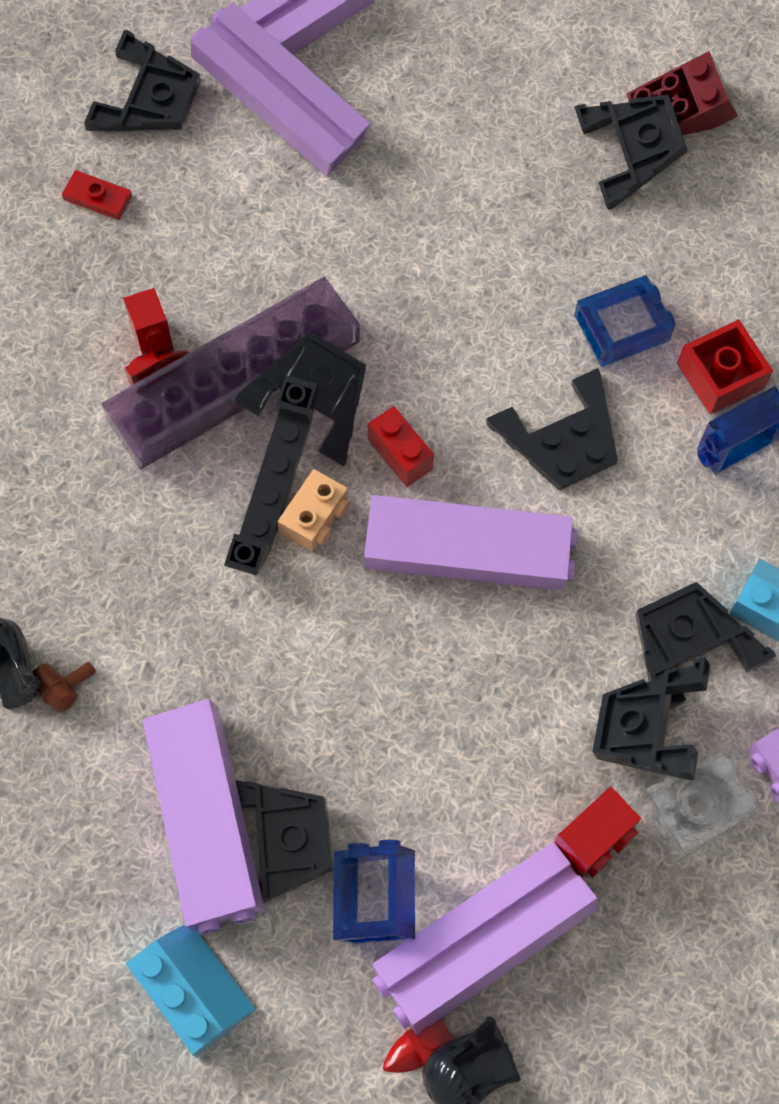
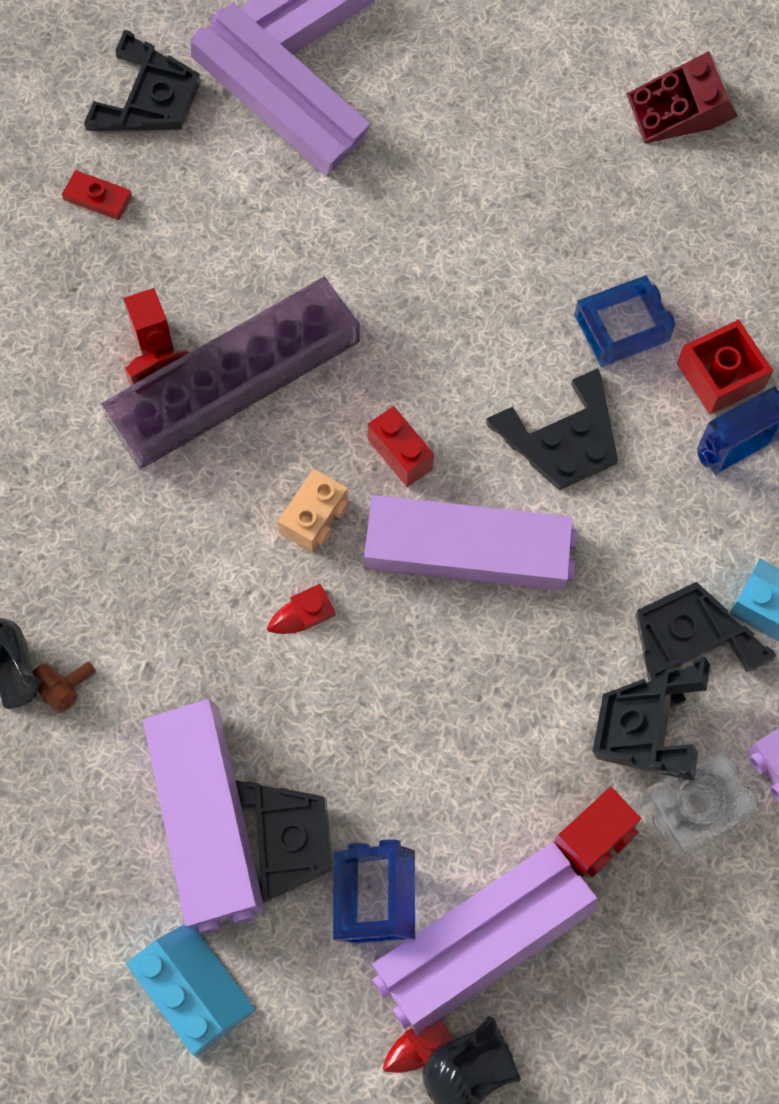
black slope [224,375,318,576] -> none
black wing [232,331,366,466] -> none
black wing [574,95,688,210] -> none
none -> red plate [266,583,336,634]

